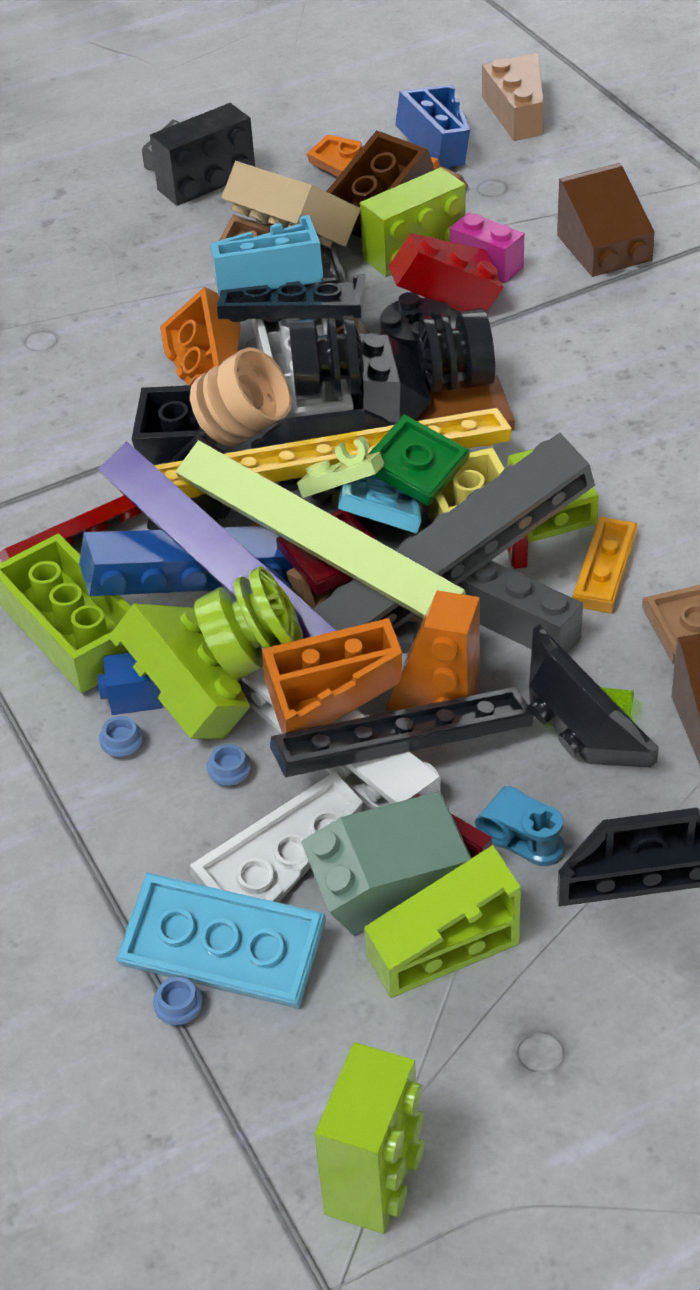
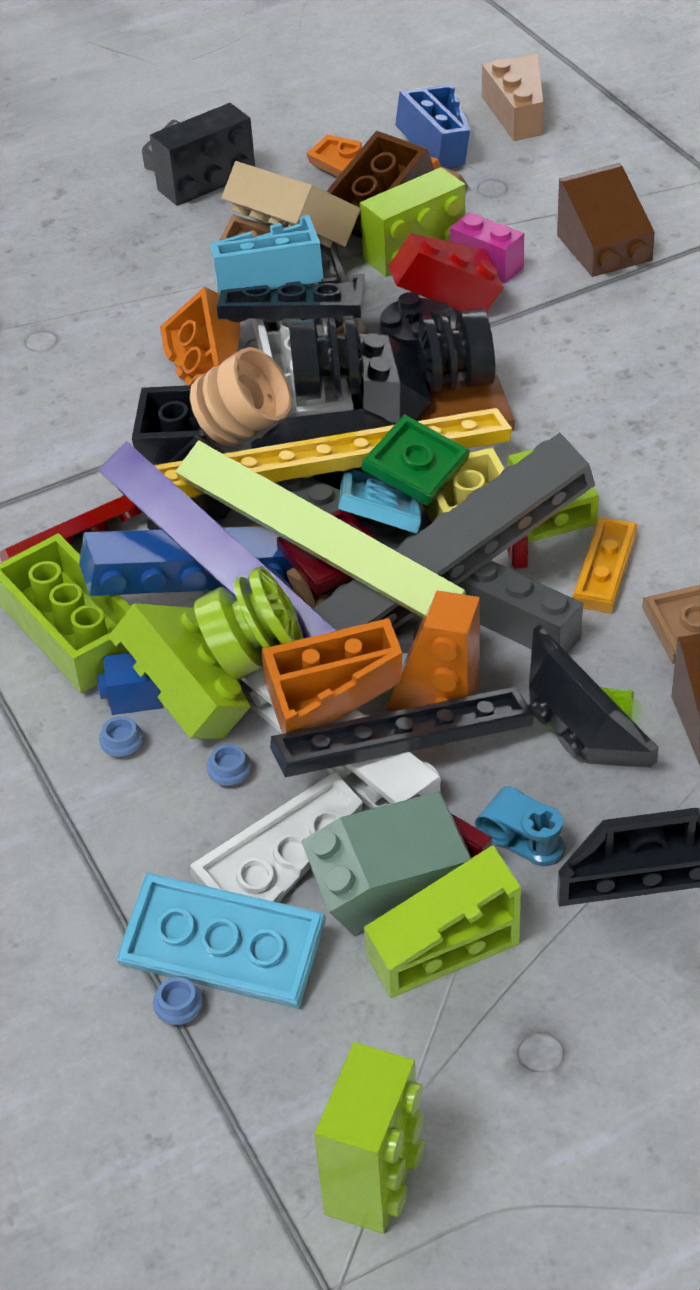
yellowish green plate [297,436,384,498] -> none

